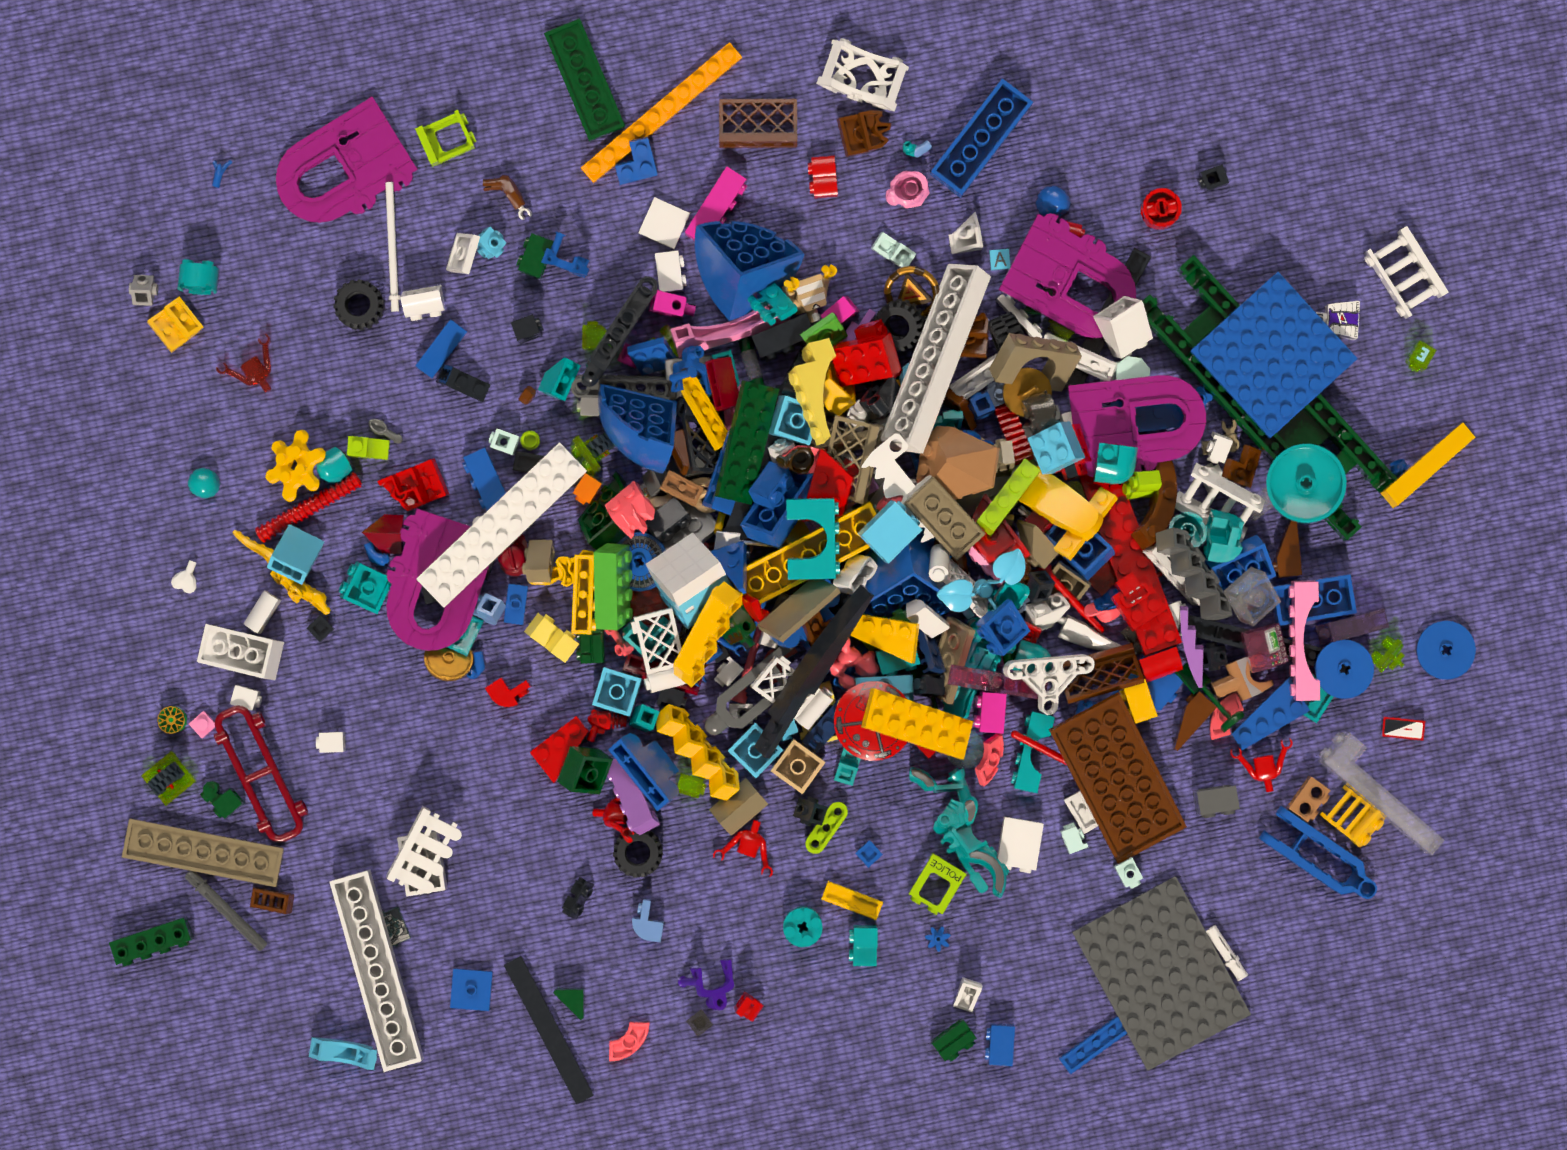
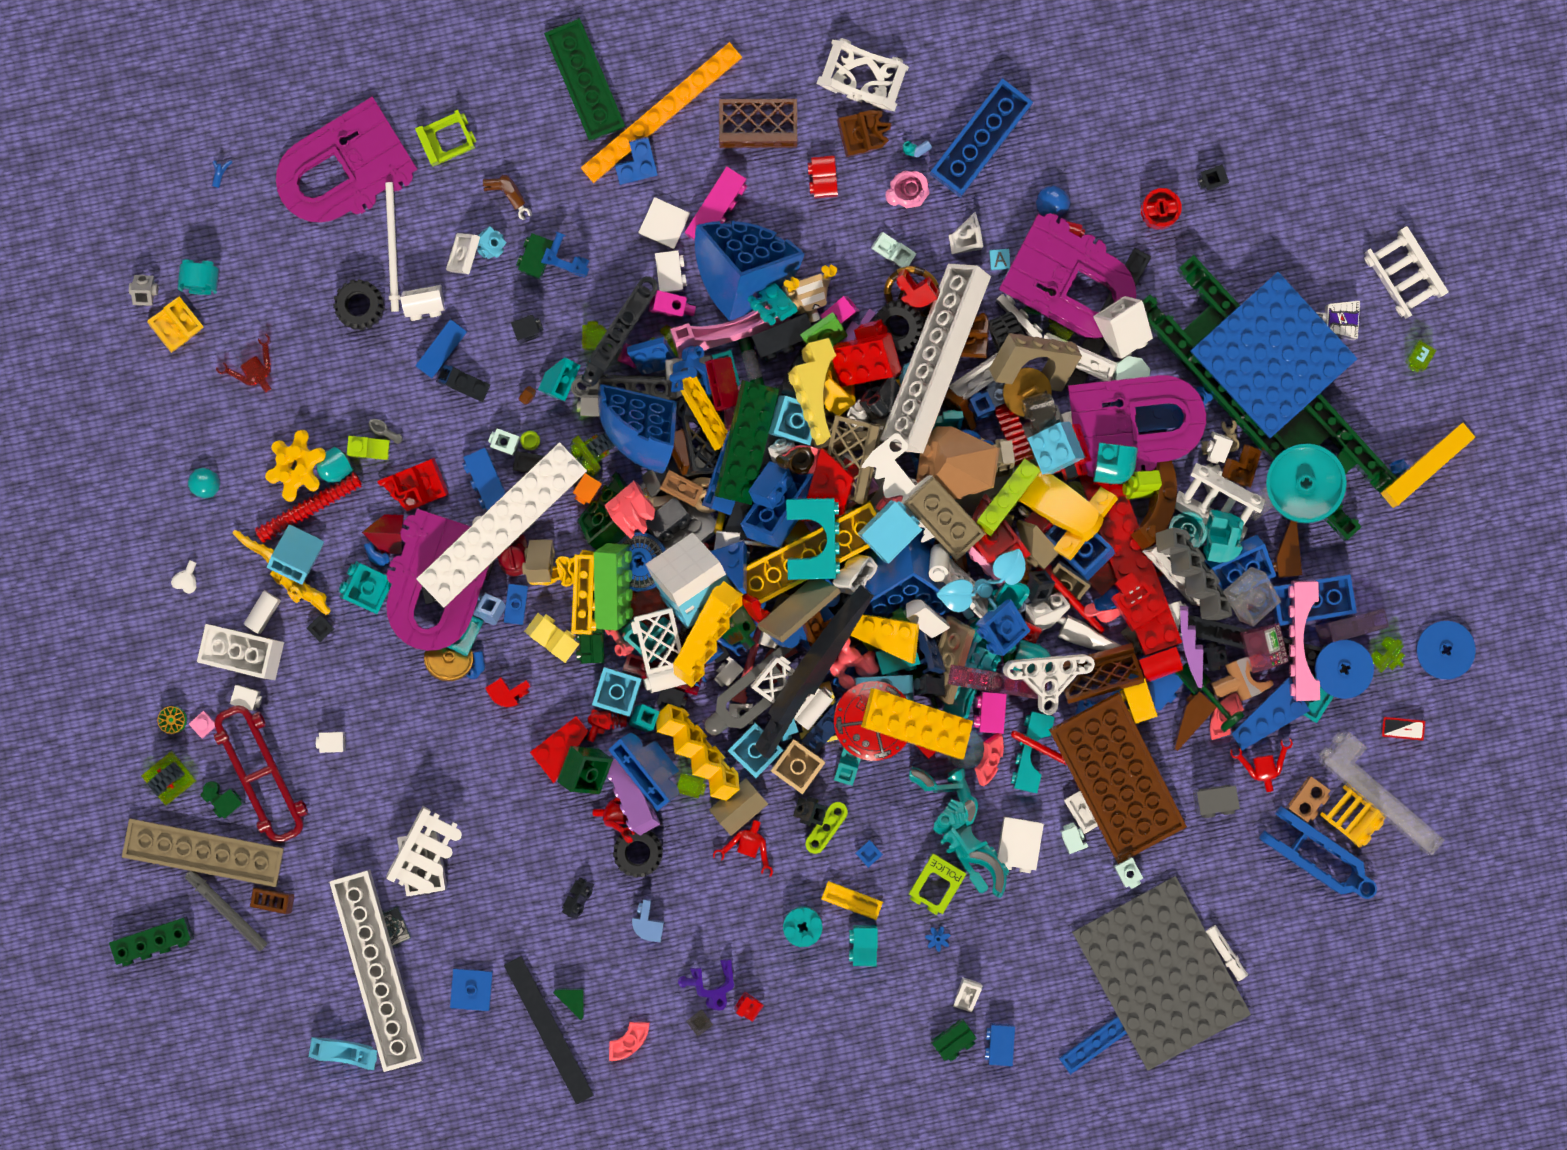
none -> brick [896,268,940,307]

